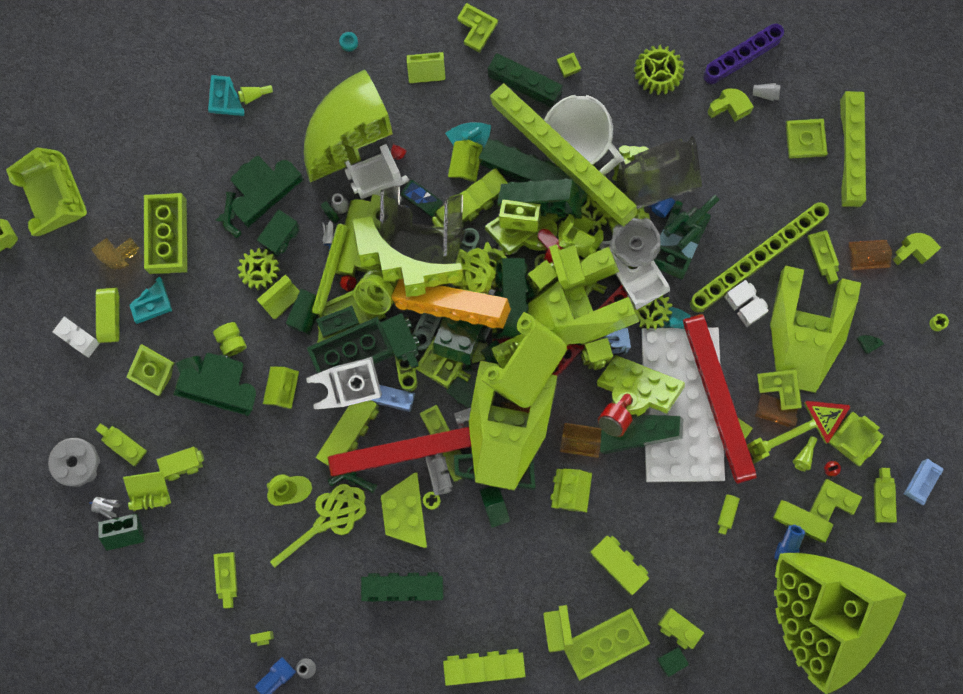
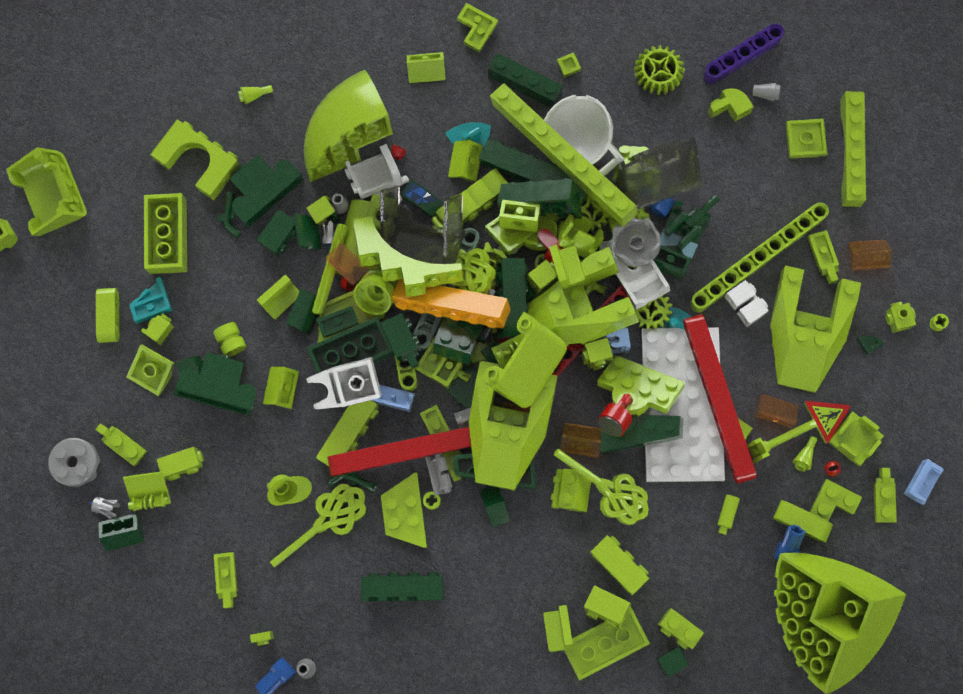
white piece [52,317,100,358] -> none
clear yellow brick [91,237,139,269] -> none
teal wing [208,75,244,116] -> none
lime gear [237,248,280,290] -> none
teal tile [339,32,358,52] -> none
lime brick [443,649,525,686] -> none
lime plate [757,369,802,410] -> none
lime brick [893,233,941,265] -> none
none -> lime brick [141,313,174,345]
none -> lime arch [150,119,240,201]
none -> dark green piece [294,214,322,250]
none -> lime panel [307,196,335,225]
none -> clear orange panel [325,243,368,285]
none -> lime piece [554,449,649,525]
none -> lime brick [584,586,631,628]
none -> lime brick [885,302,916,333]

